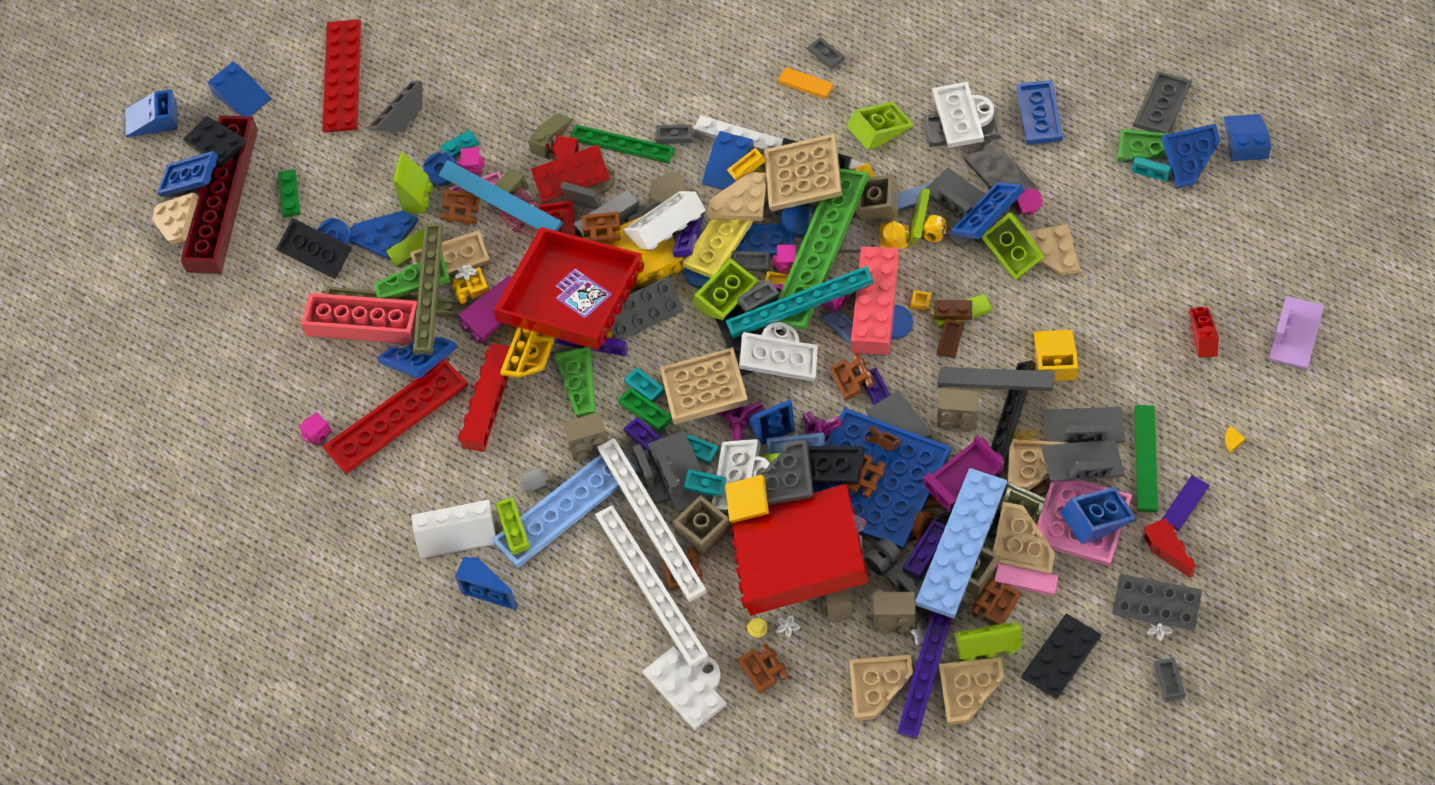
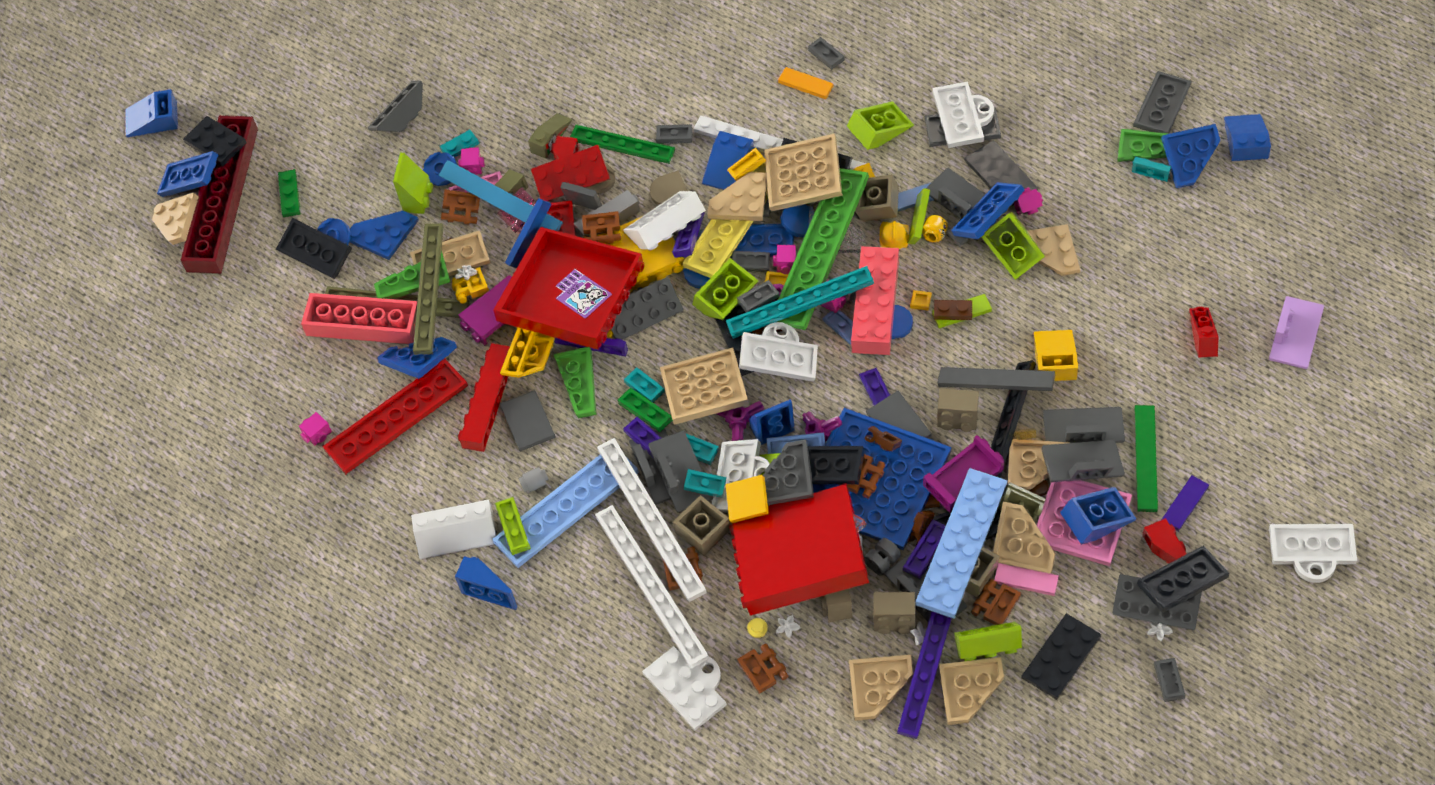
blue slope [207,61,271,116] -> none
red plate [322,19,362,133] -> none
lime tile [386,222,433,266] -> none
dark tan brick [563,412,608,460] -> none
dark grey plate [624,201,661,223] -> none
dark orange plate [830,353,874,401] -> none
reddish brown tile [936,319,964,359] -> none
blue plate [1016,80,1063,145] -> none
yellow tile [1225,426,1245,453] -> none
none -> dark grey tile [500,390,556,452]
none -> blue tile [505,198,551,268]
none -> black tile [1137,545,1230,613]
none -> white plate [1269,524,1357,583]

